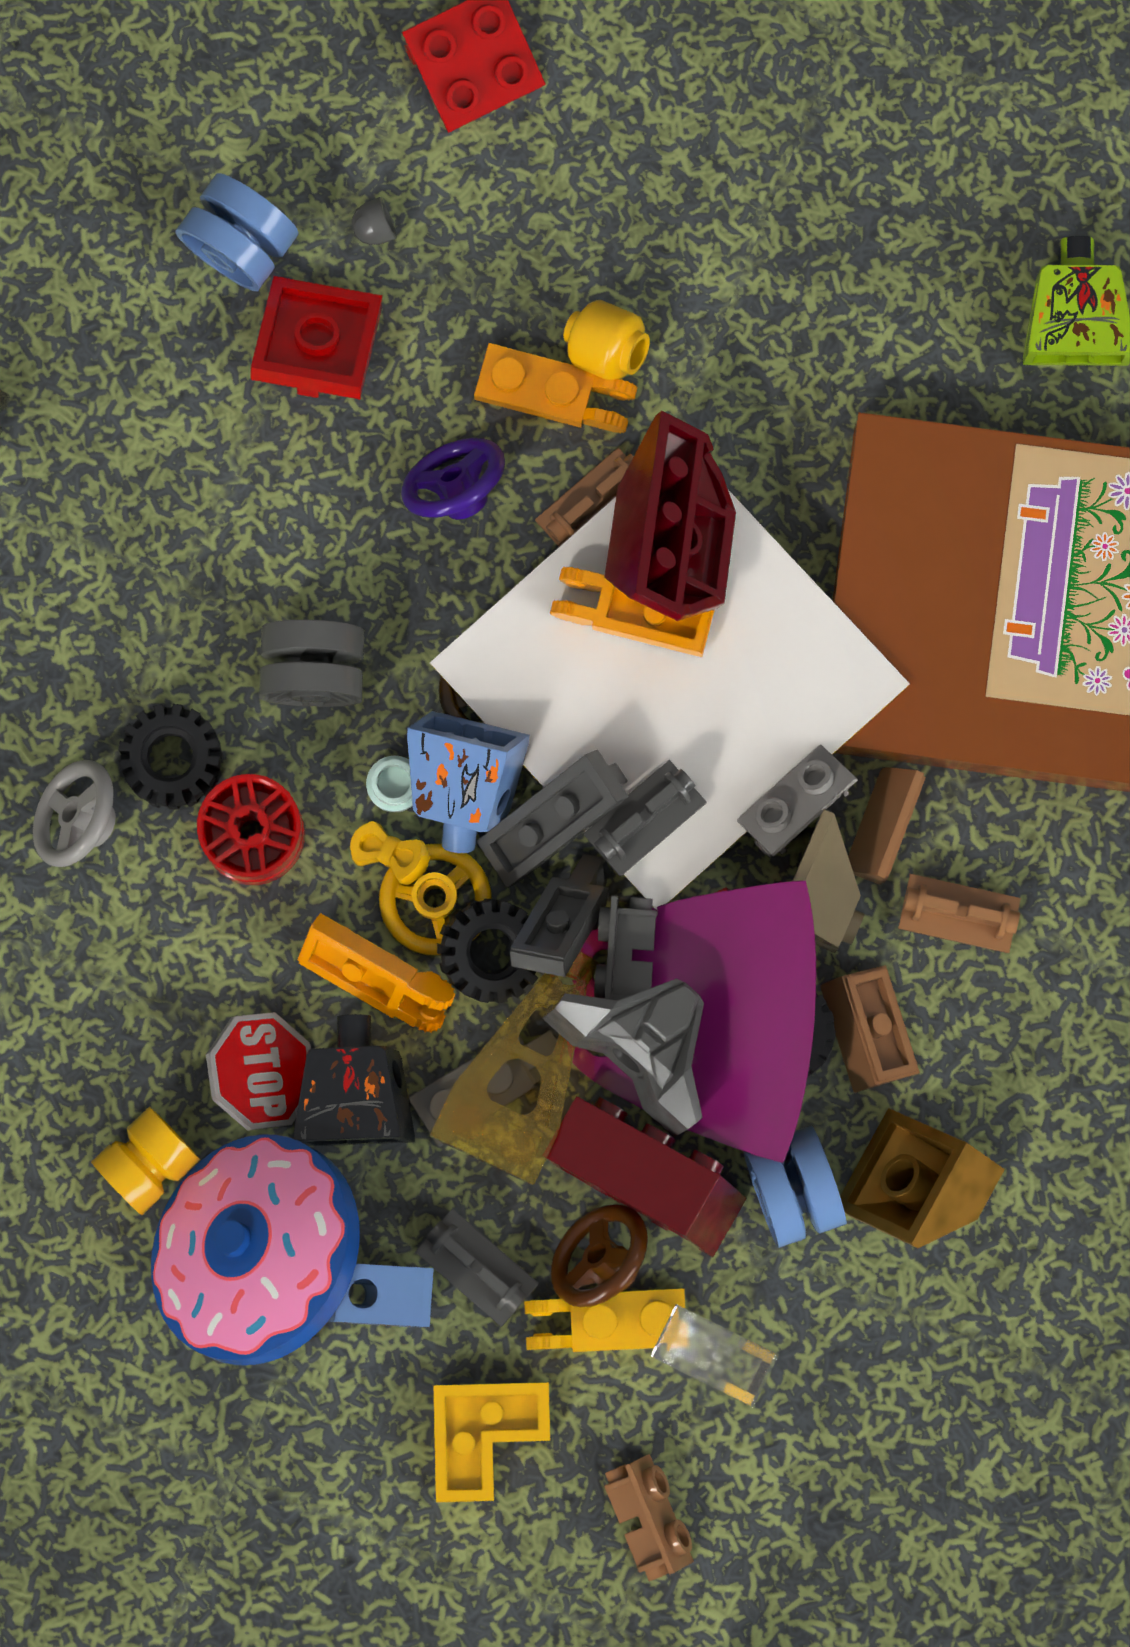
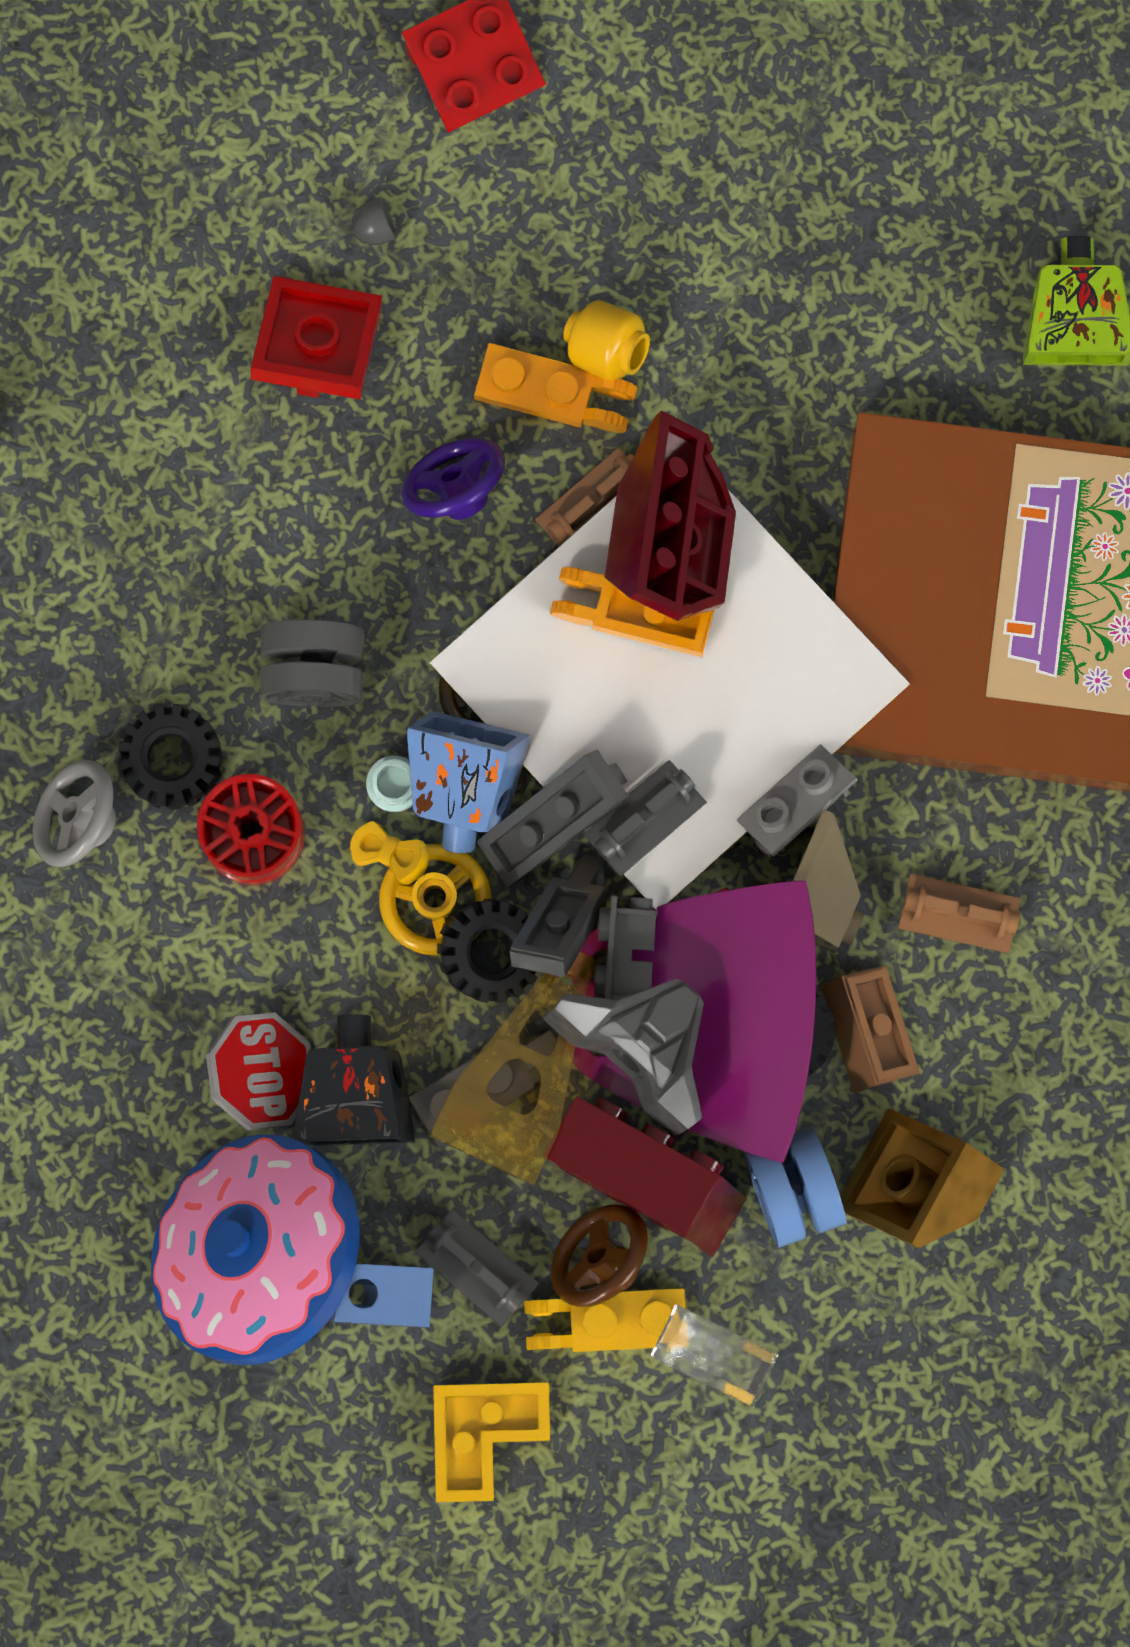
yellow wheel [91,1106,201,1215] -> none
medium blue wheel [175,173,299,291] -> none
light orange hinge [297,913,455,1033] -> none
medium nougat hinge [604,1454,694,1581] -> none
medium nougat slope [848,767,926,885] -> none

